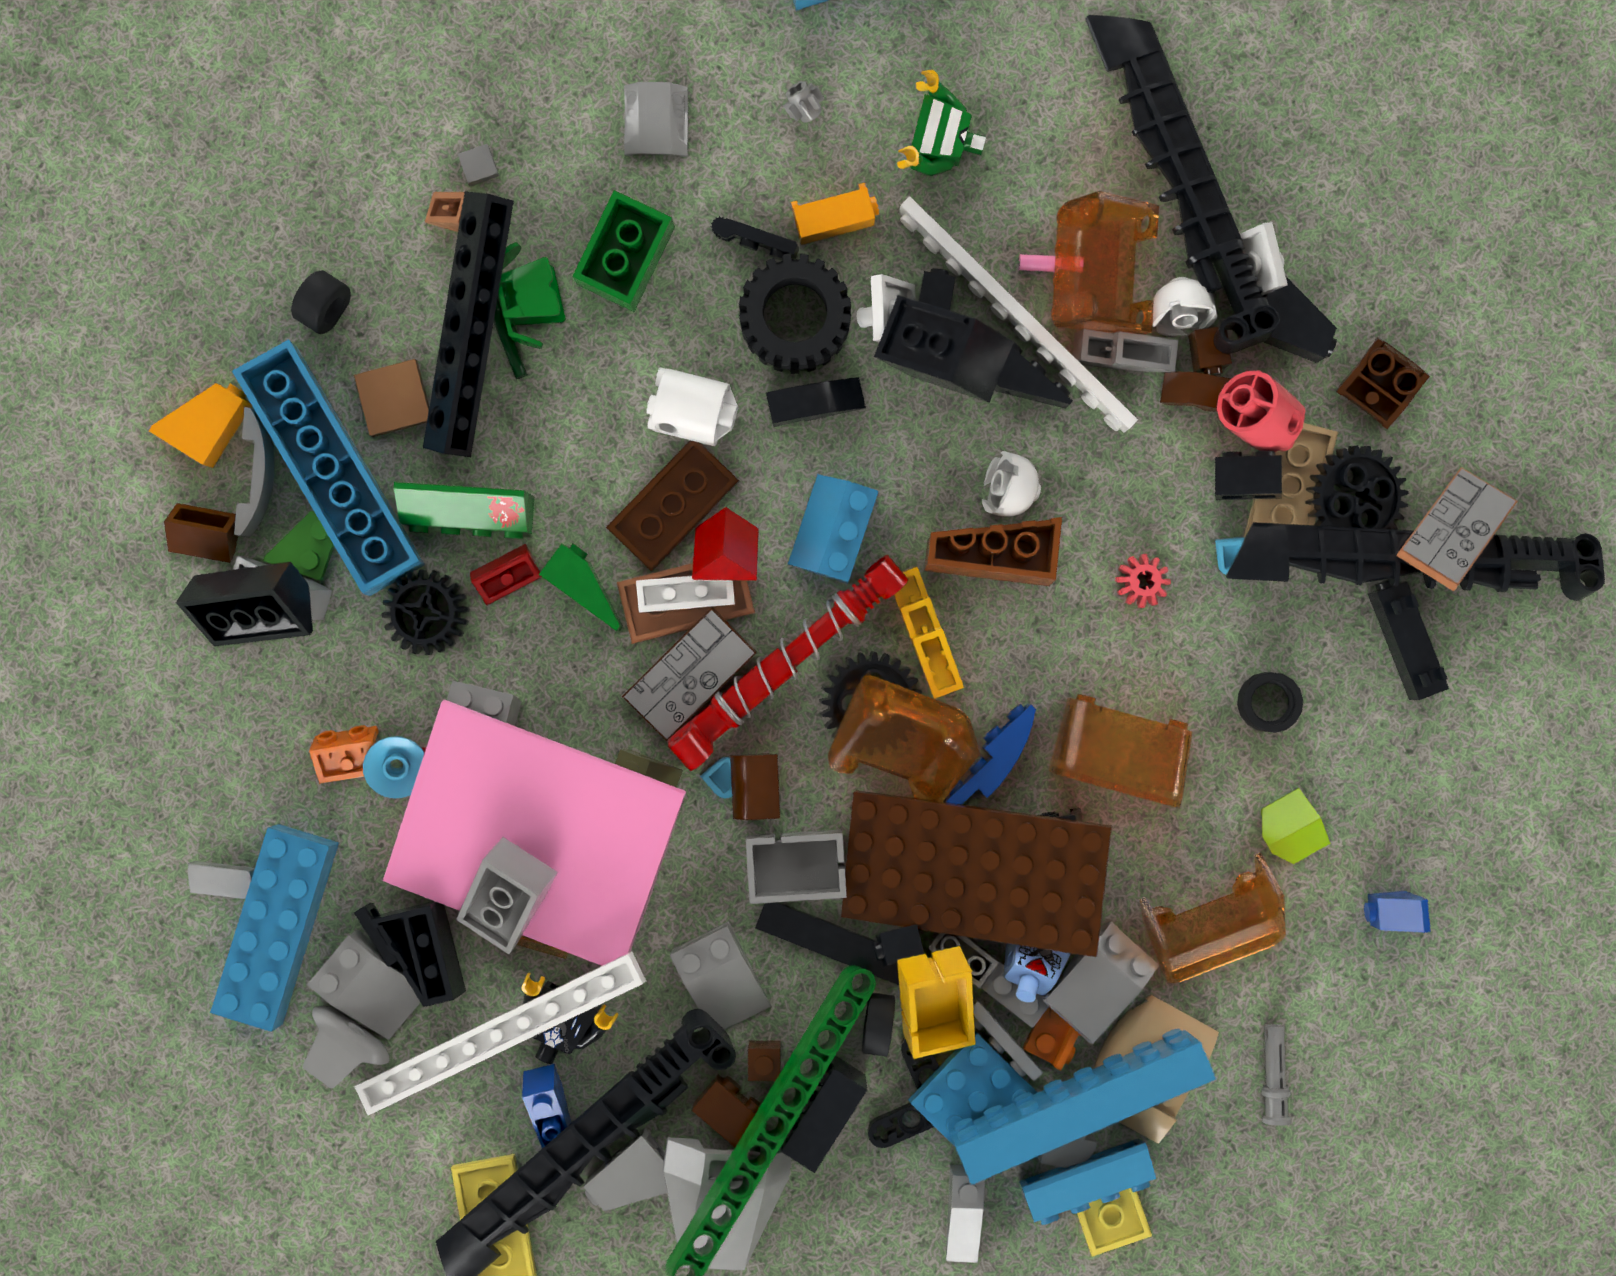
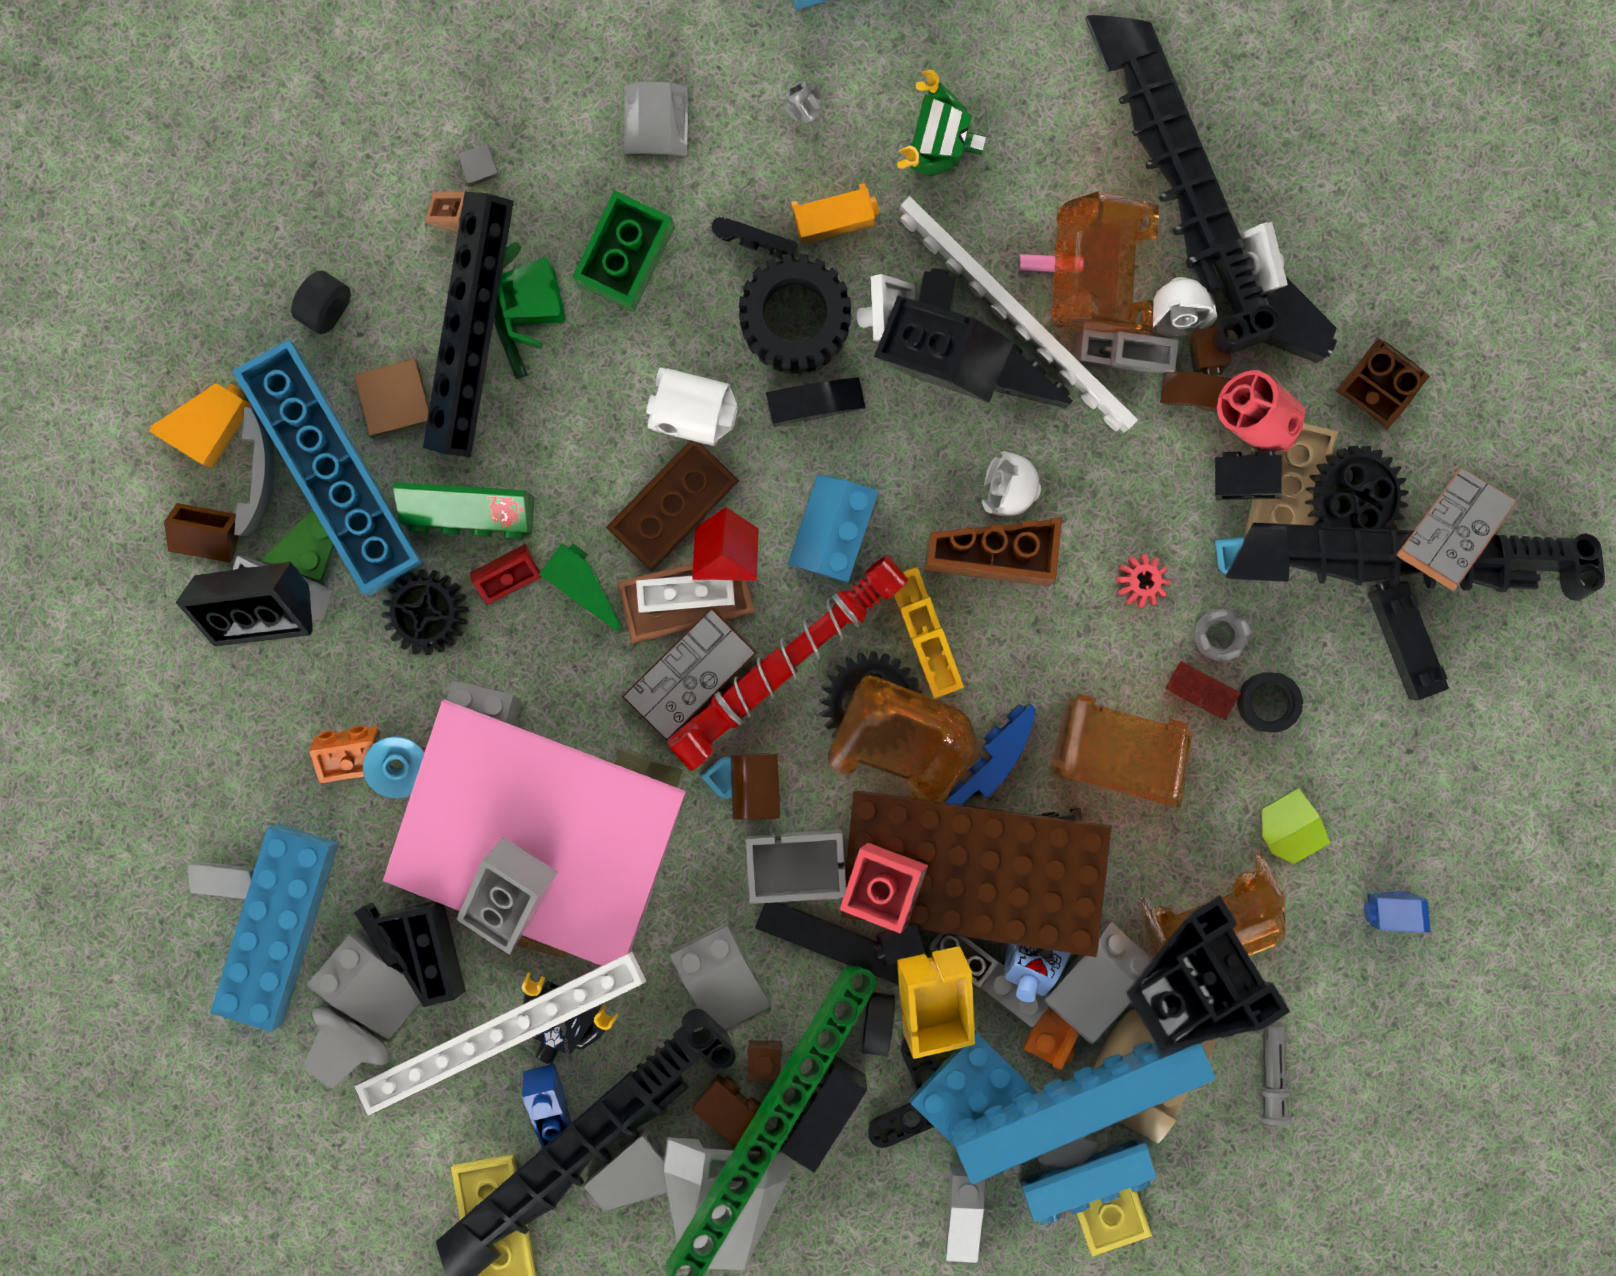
light grey plate [973,996,1043,1081] -> none
none -> coral brick [839,843,928,934]
none -> black wedge [1125,896,1290,1052]
none -> clear red slope [1165,661,1241,720]
none -> light grey piece [1194,609,1251,661]

